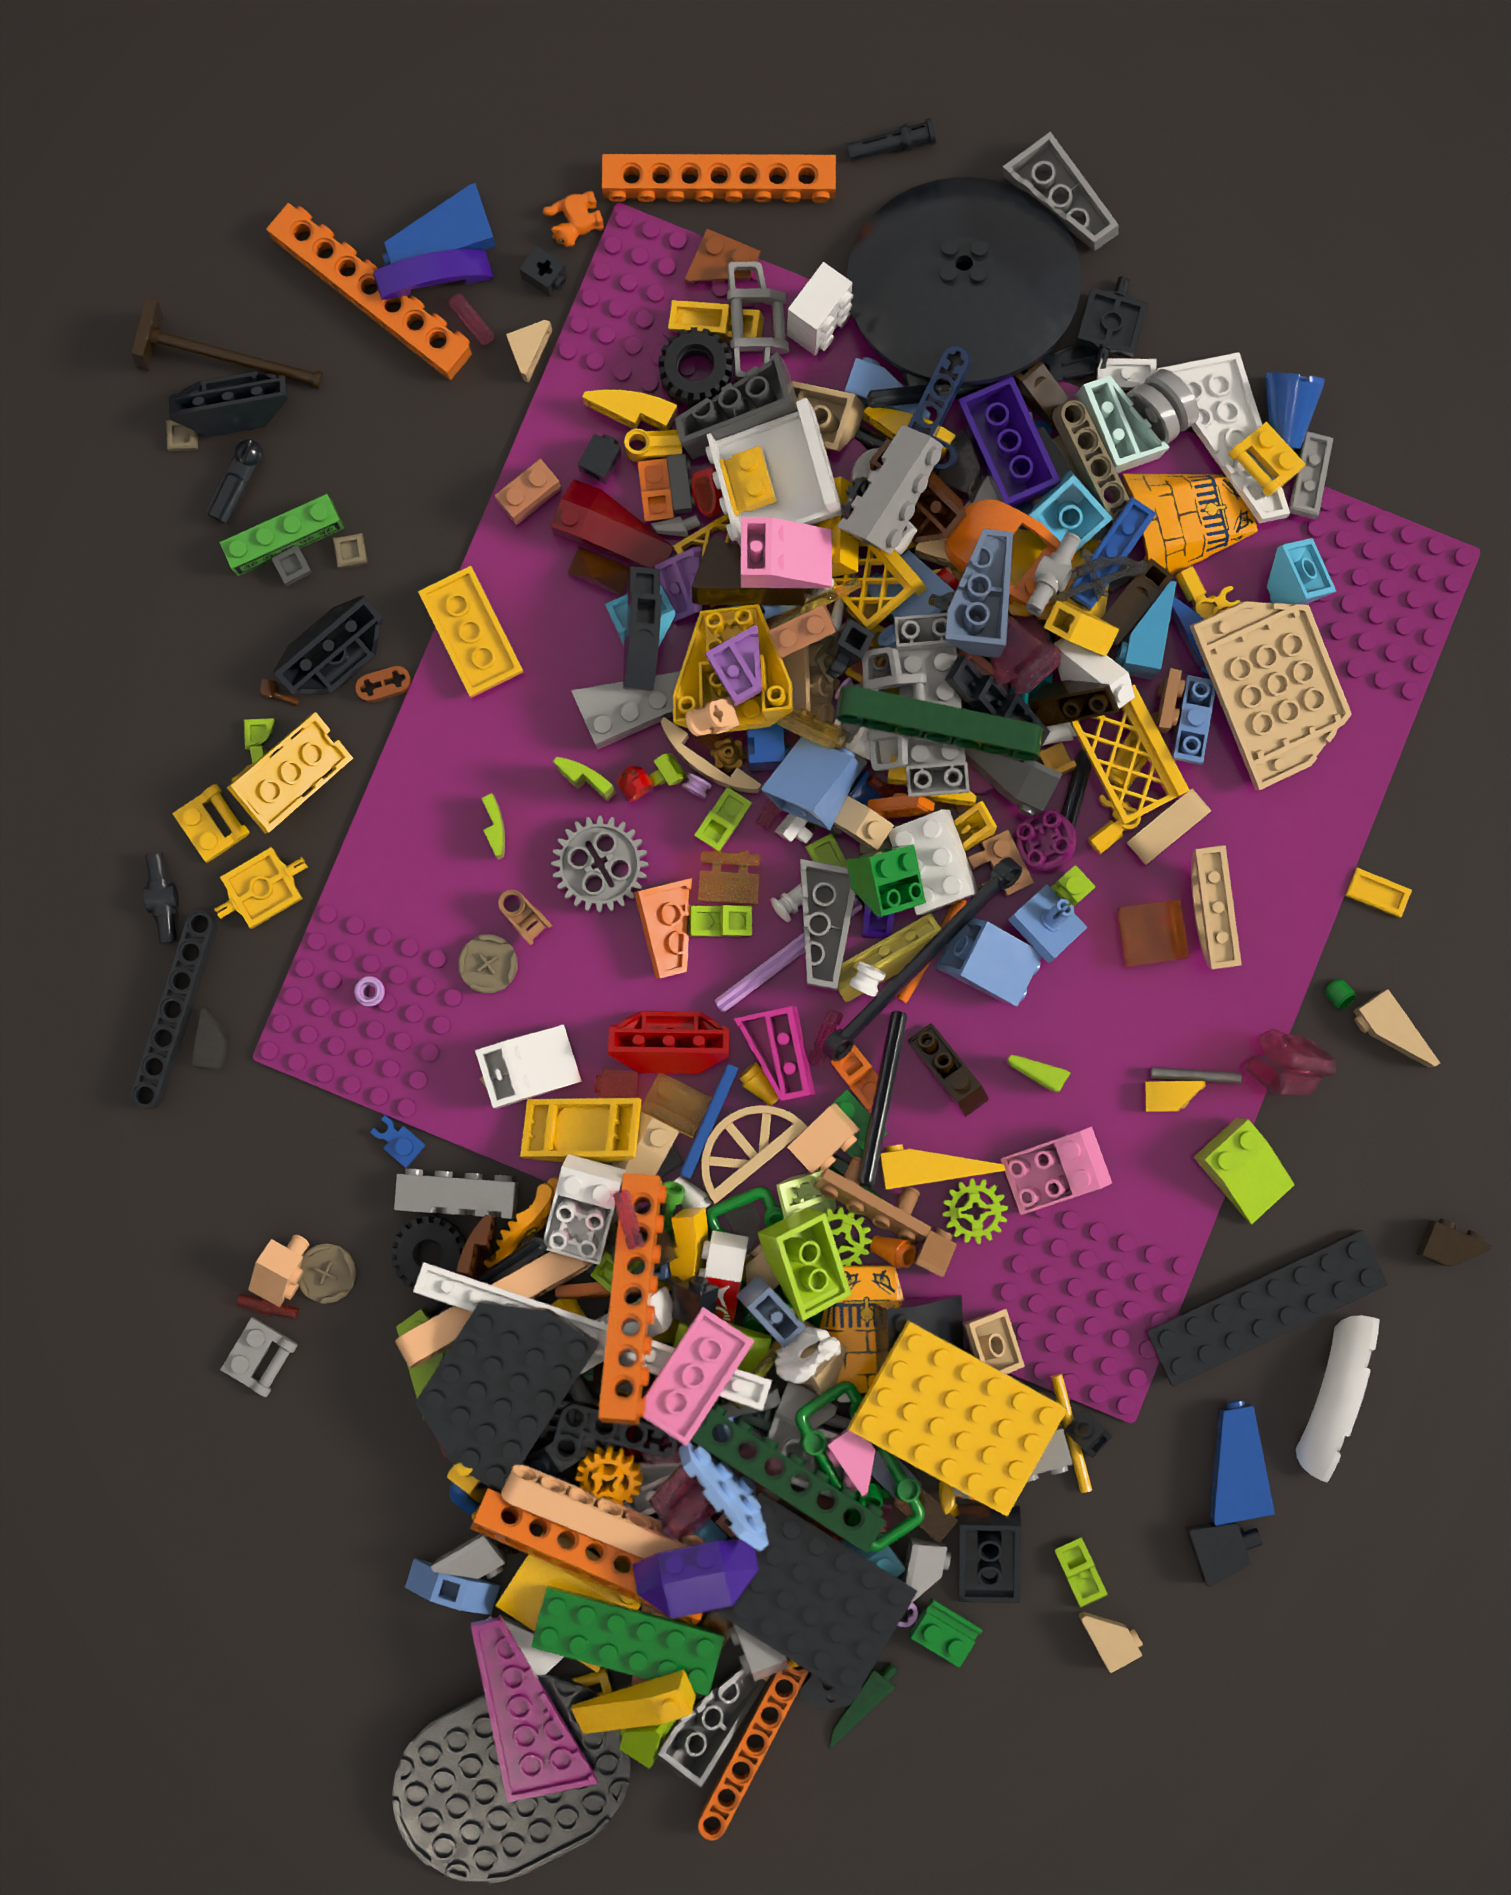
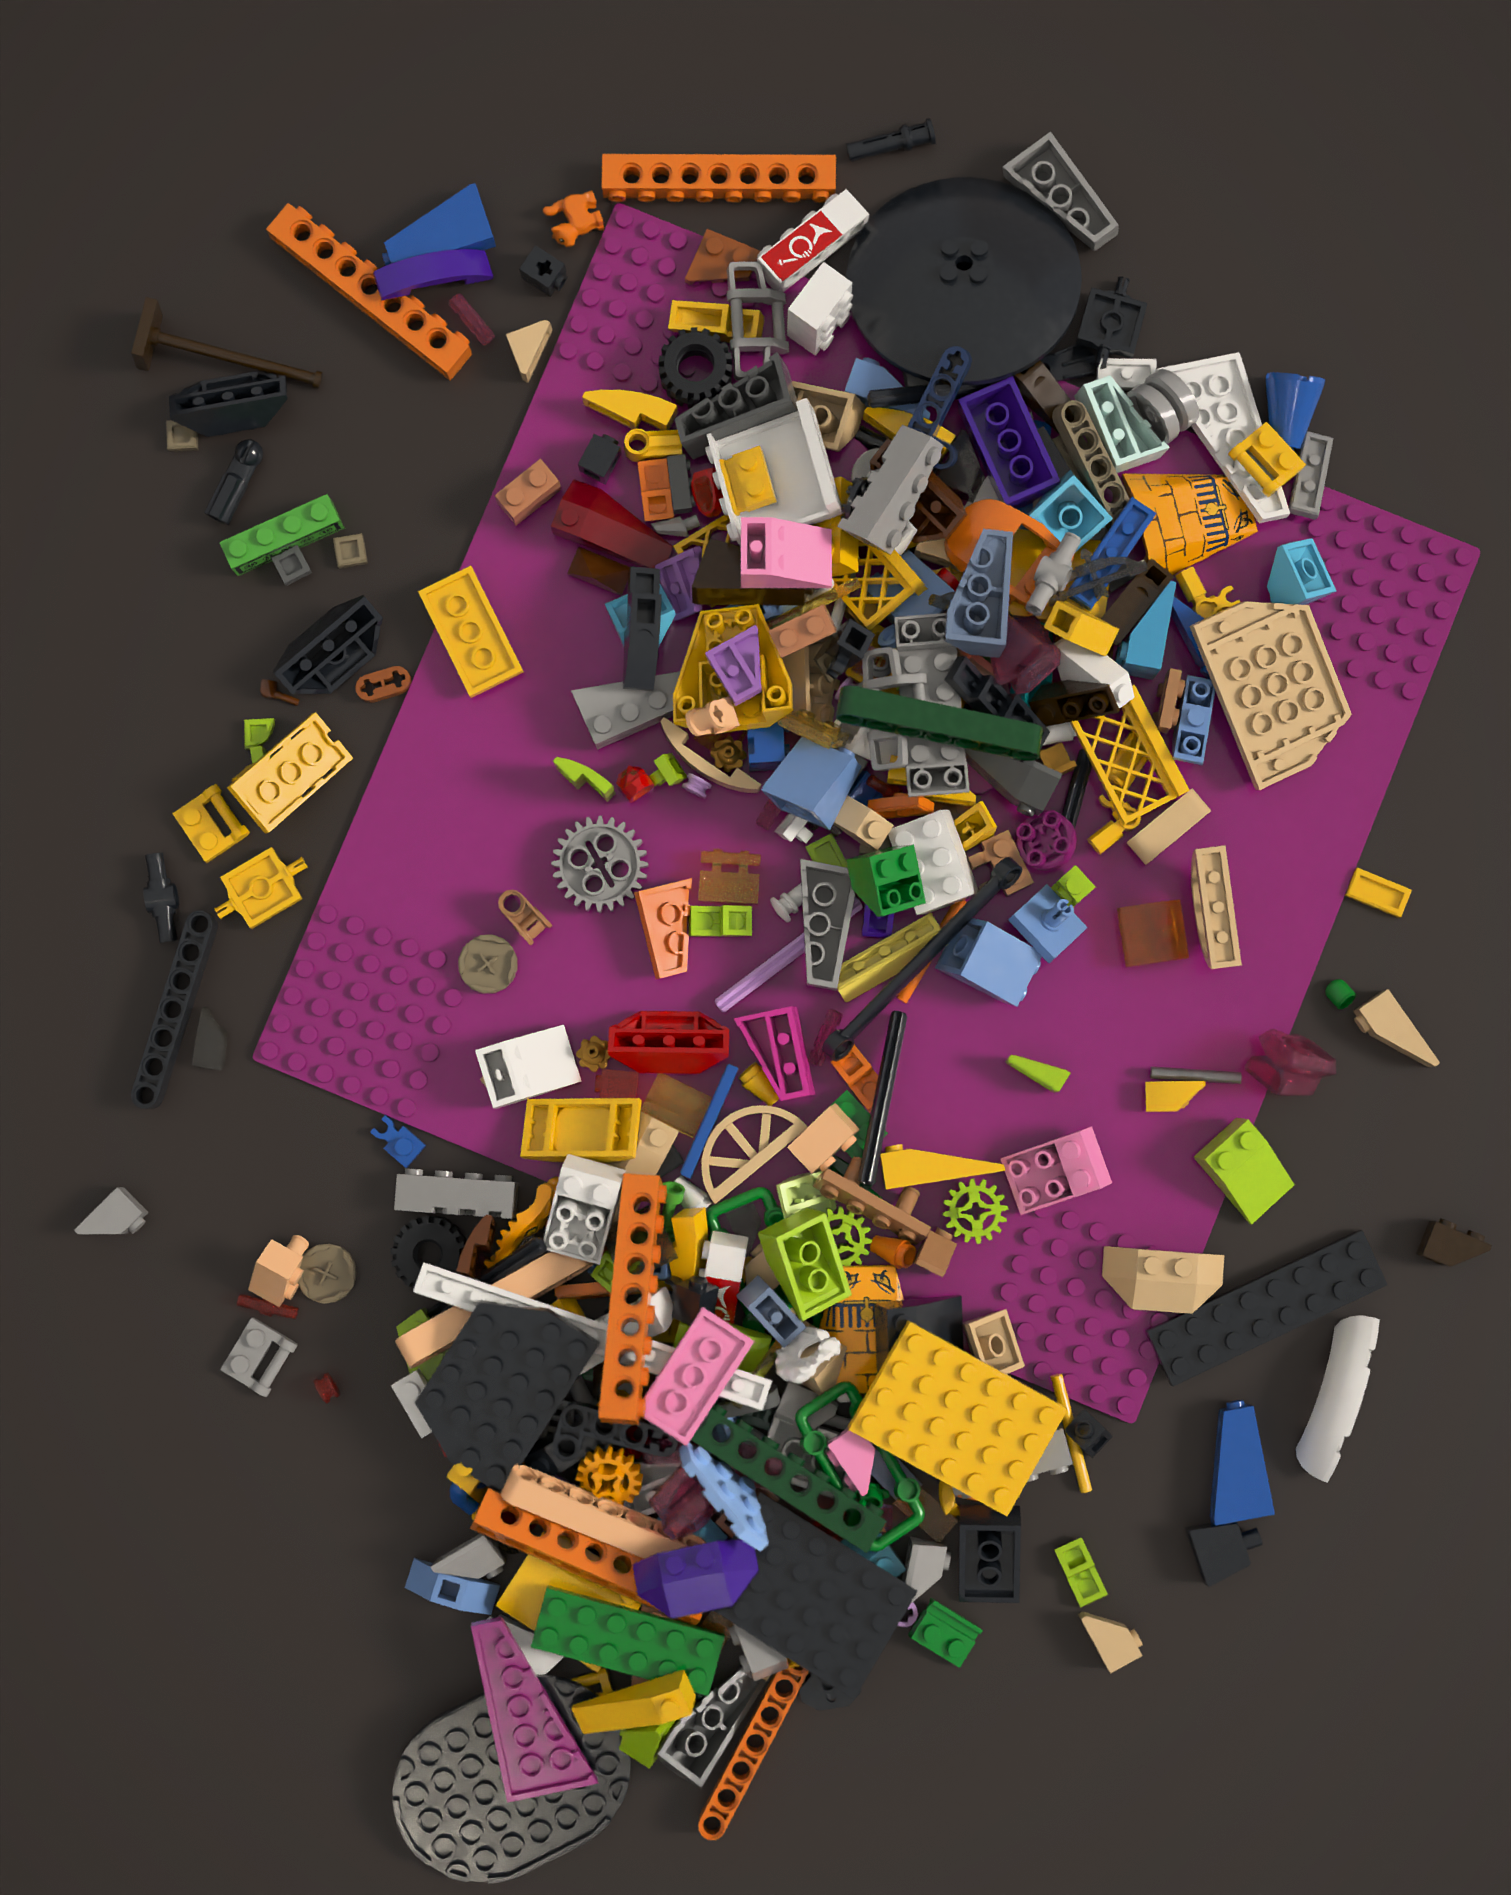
lavender plate [354,977,385,1006] -> none
lime slope [481,793,505,860] -> none
clear pink axle [613,1190,644,1250] -> none
lime slope [694,787,752,852] -> none
dark green bar [829,1662,899,1750] -> none
white wheel [849,962,886,997] -> none
dark brown slope [908,1023,989,1117] -> none
none -> light grey slope [74,1187,149,1234]
none -> clear red bush [314,1373,341,1403]
none -> white plate [391,1369,432,1438]
none -> pearl gold plant [576,1036,611,1072]
none -> brick [757,189,869,292]
none -> tan wedge [1102,1246,1224,1314]

